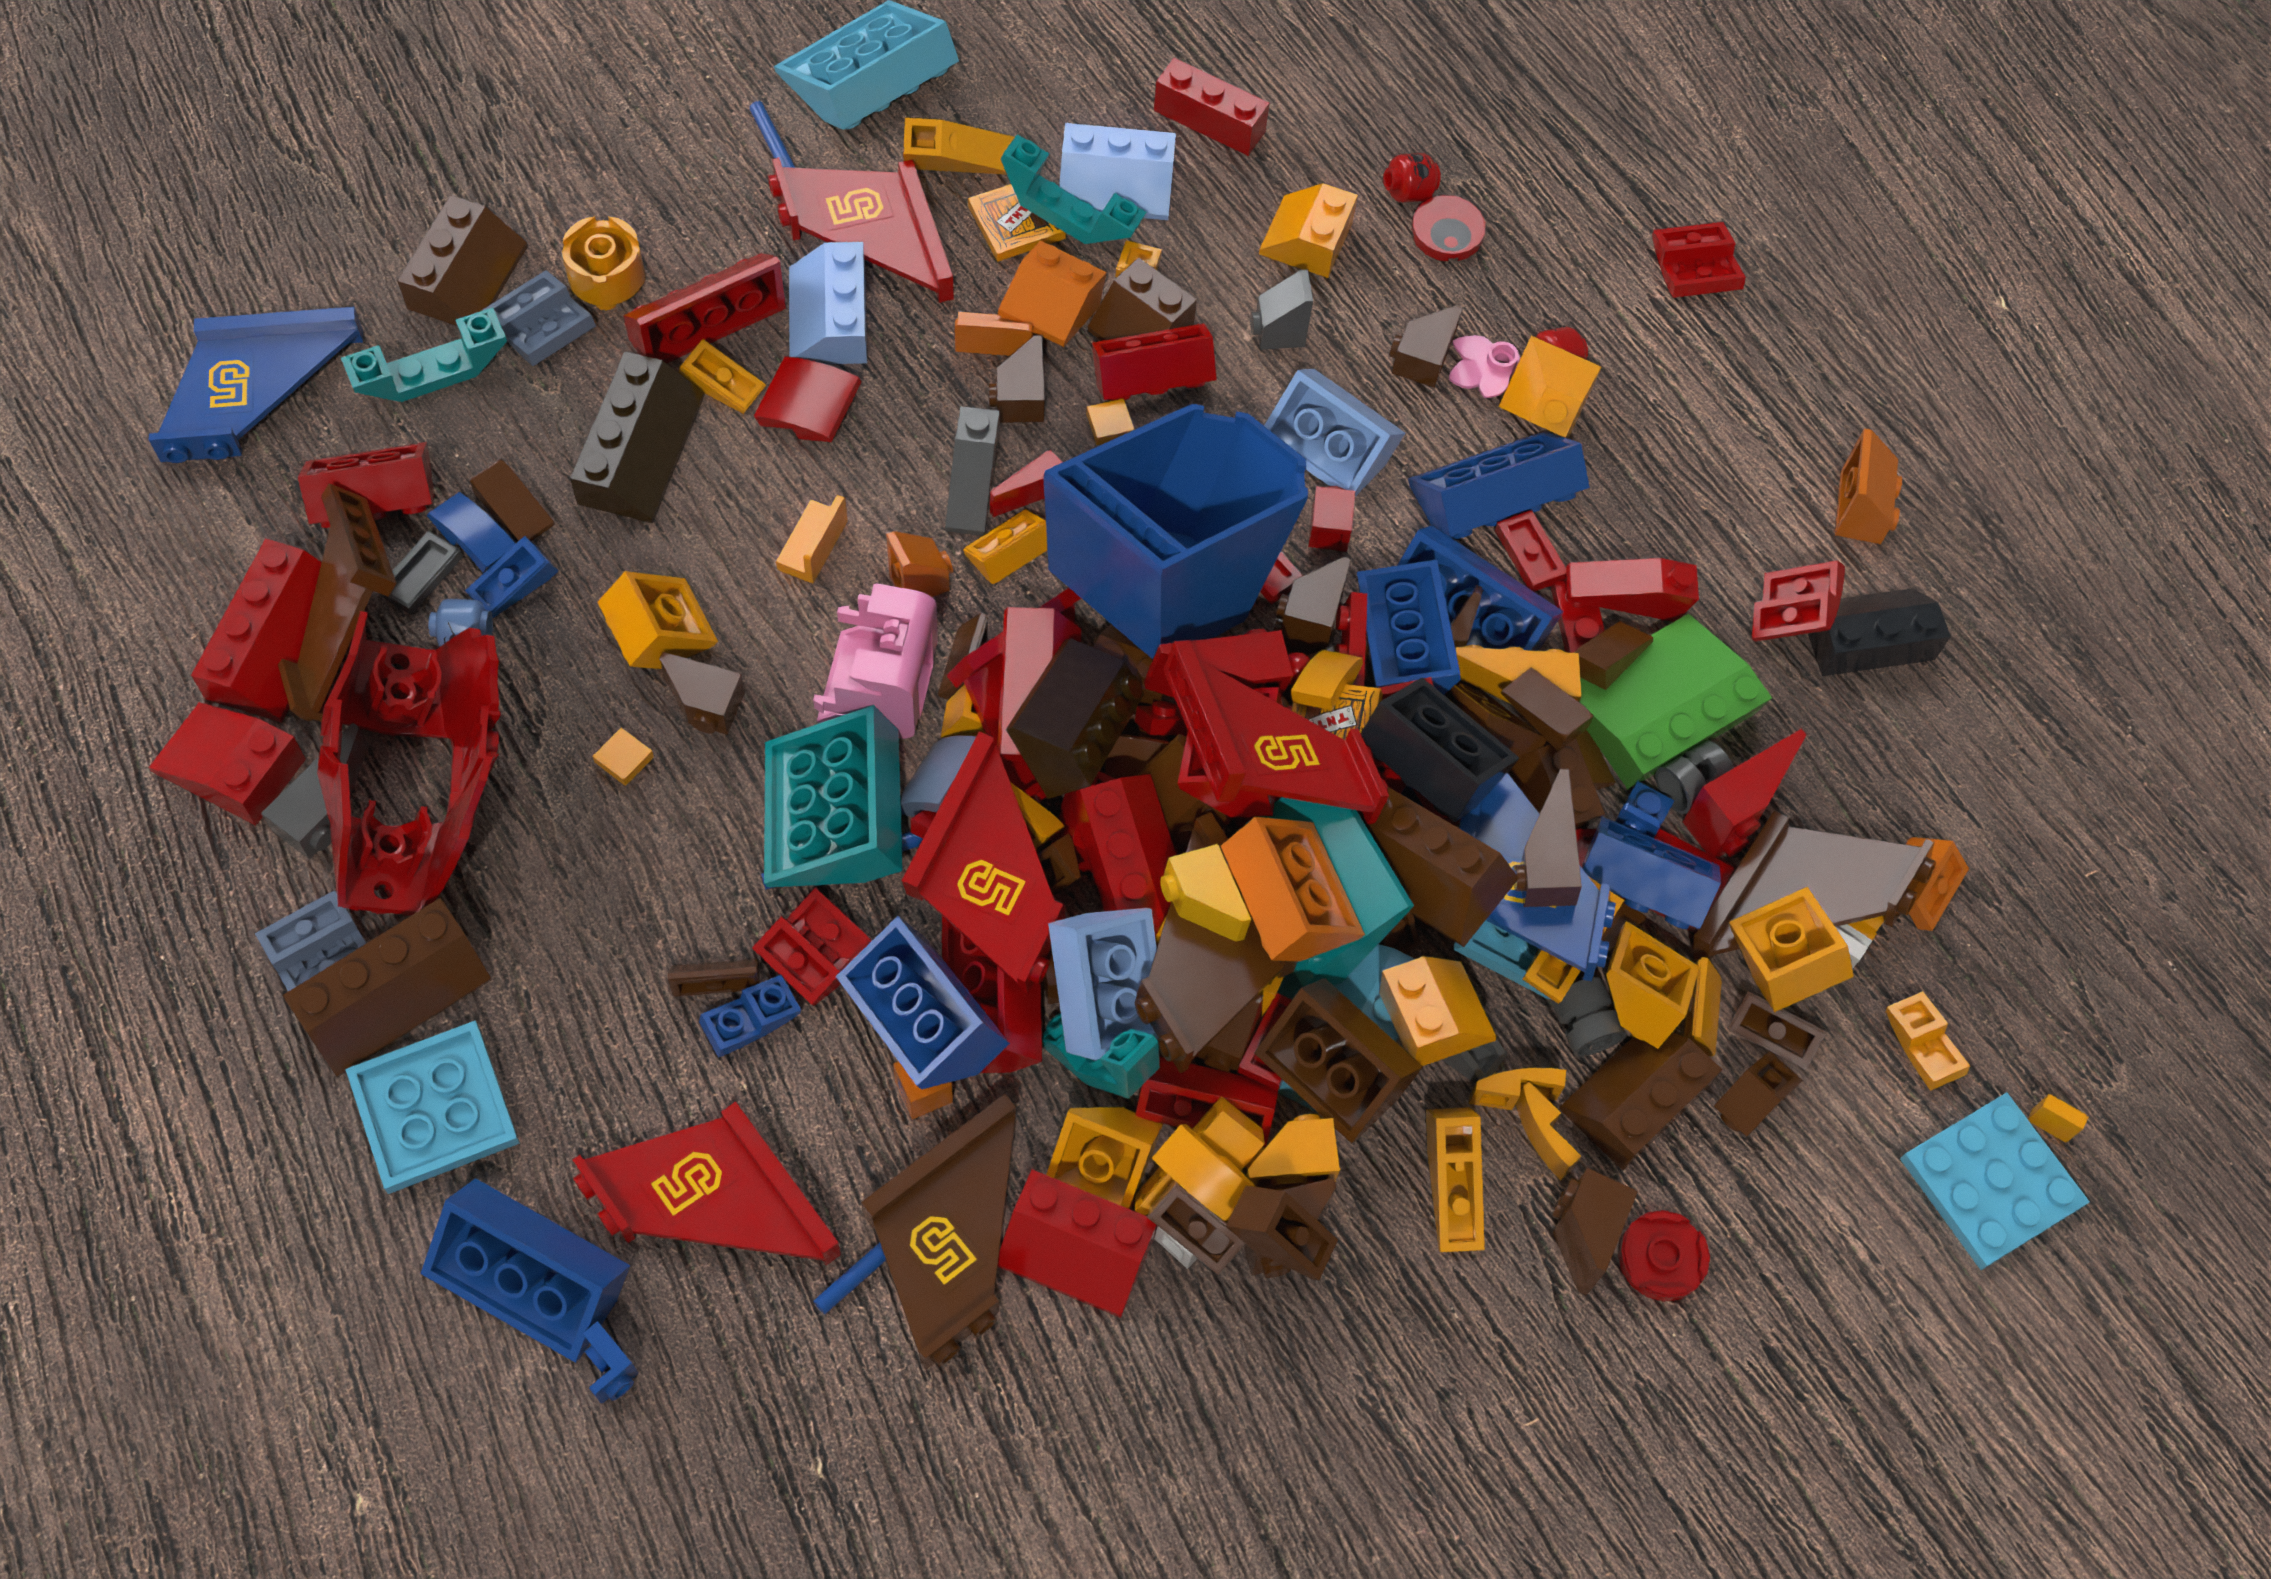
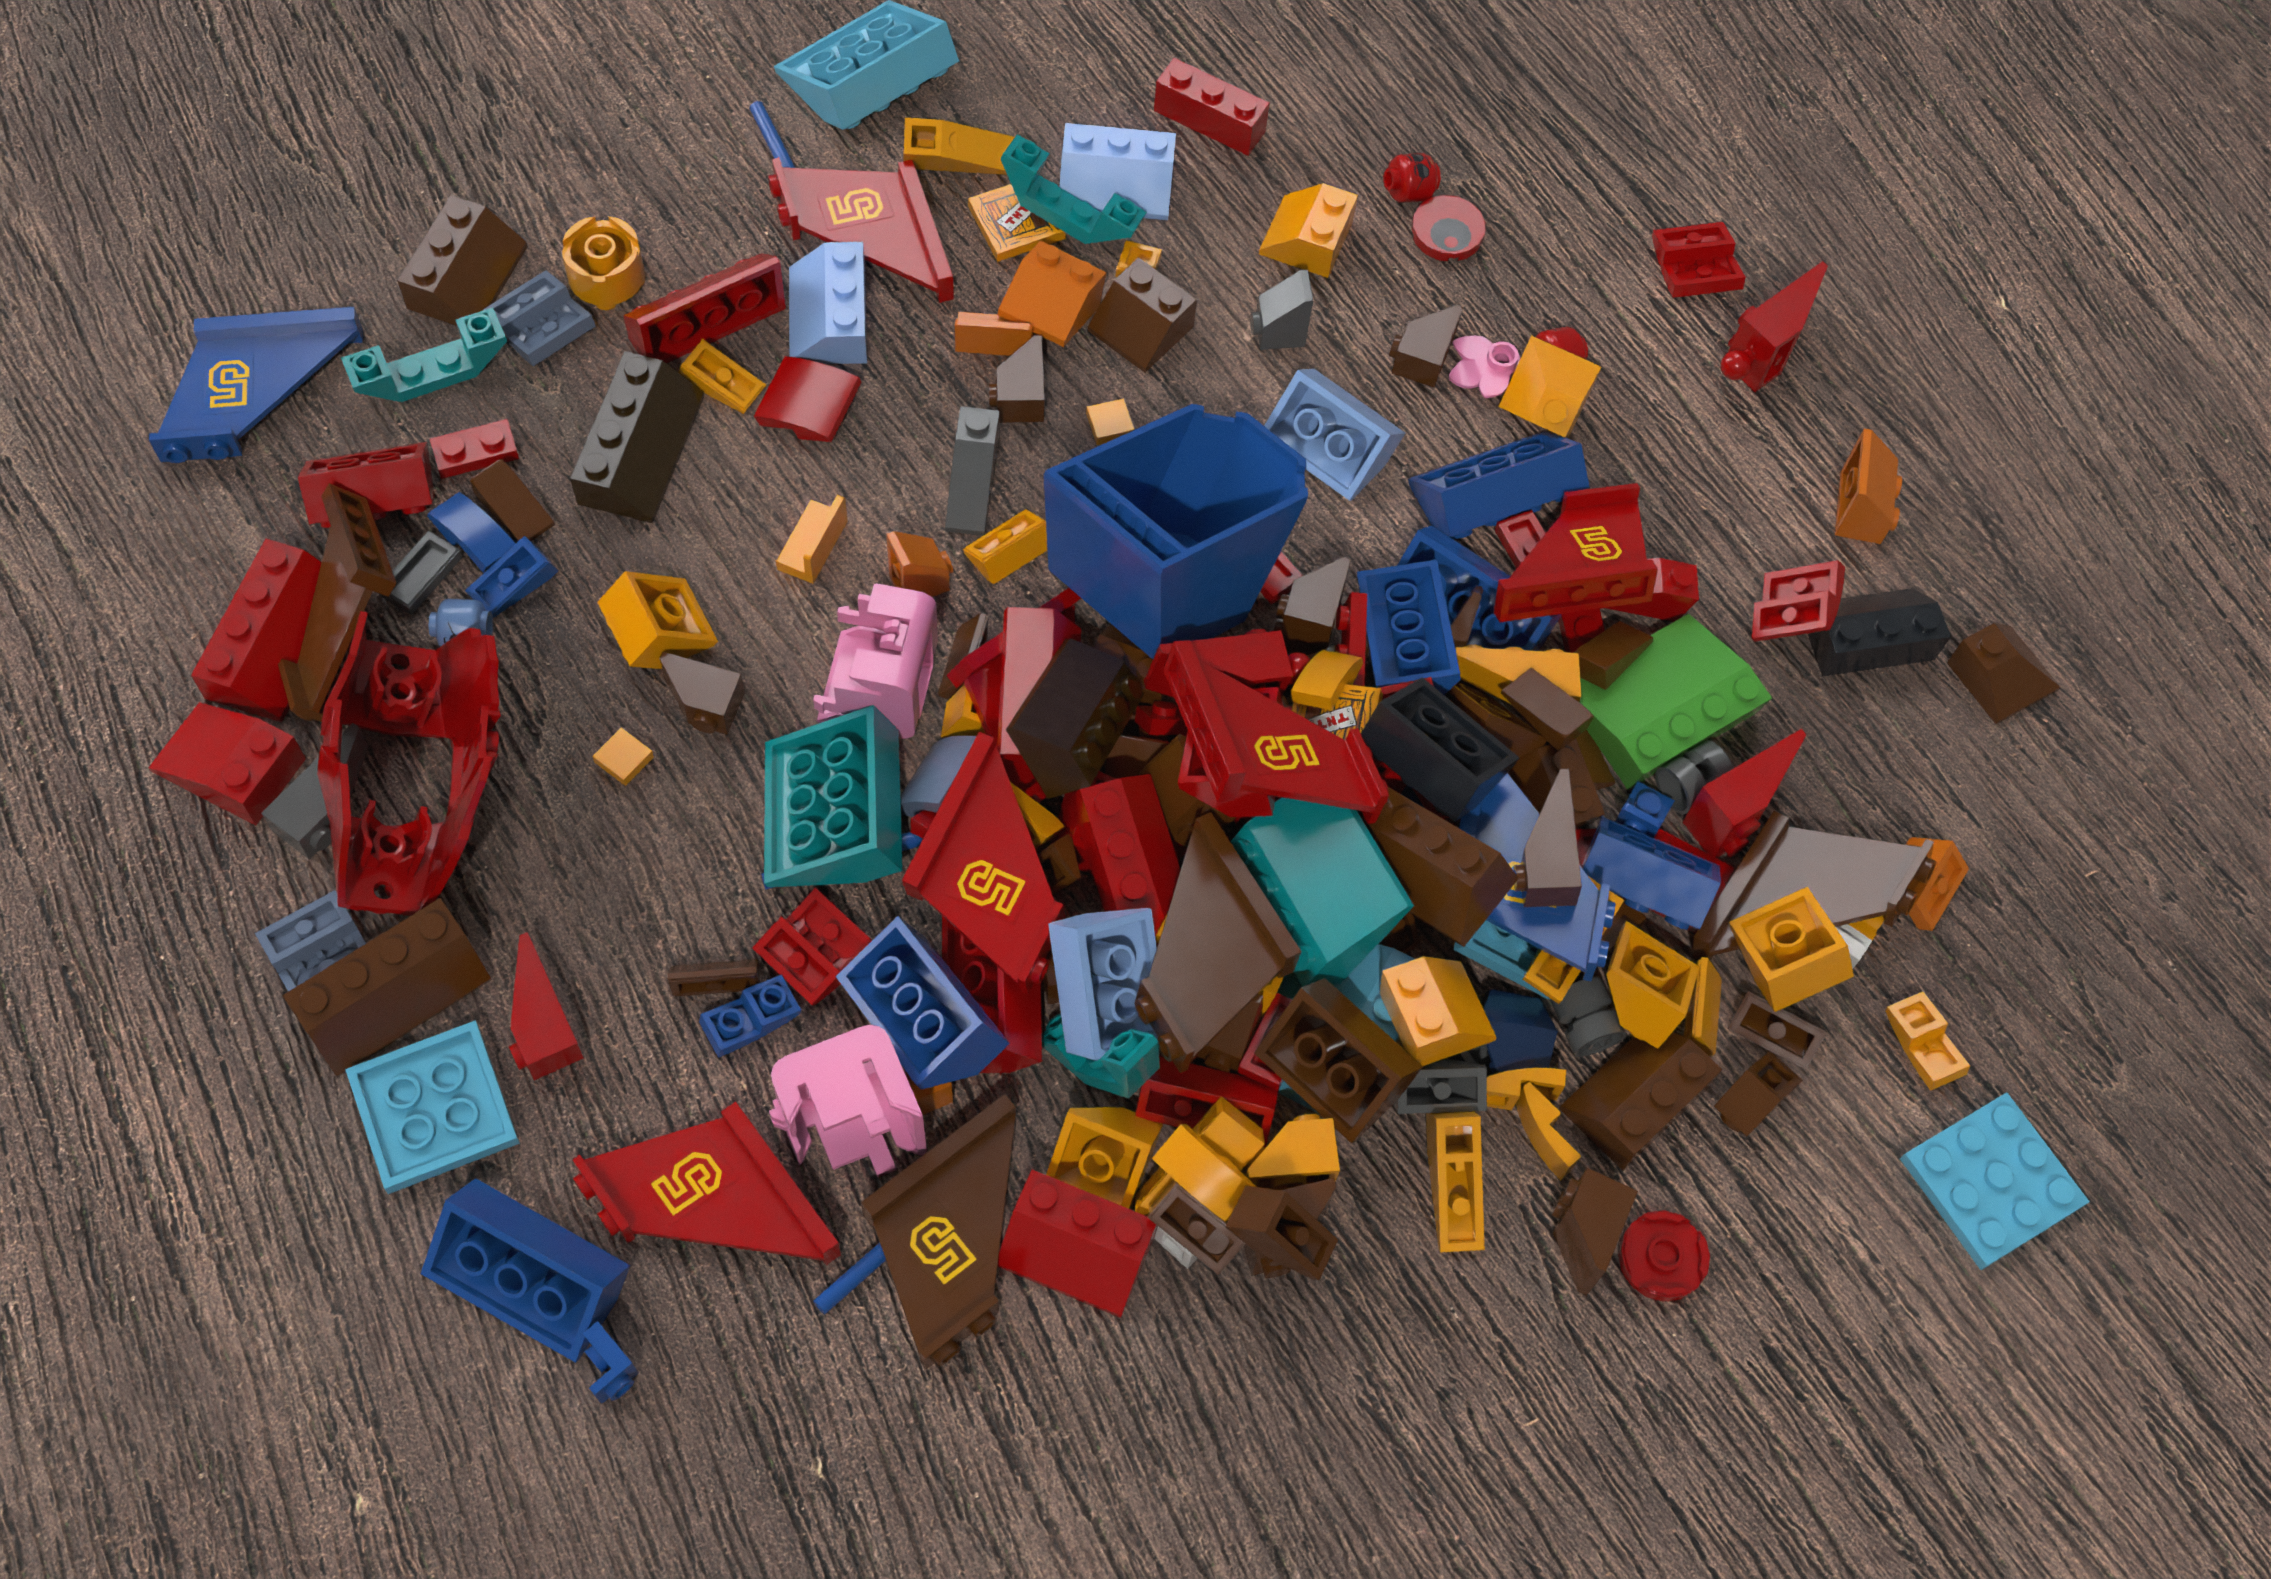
red slope [990,450,1063,517] -> none
red brick [1092,323,1217,401] -> none
yellow slope [1160,844,1251,942] -> none
orange slope [1221,817,1365,961] -> none
brick [1308,486,1355,552] -> none
light orange tile [2028,1094,2089,1143] -> none
none -> plate [430,419,519,479]
none -> red slope [509,932,584,1081]
none -> bright pink piece [769,1025,927,1177]
none -> dark grey slope [1393,1058,1487,1114]
none -> dark blue slope [1483,989,1558,1074]
none -> red piece [1494,483,1658,622]
none -> red slope [1720,261,1828,392]
none -> reddish brown slope [1947,623,2060,724]

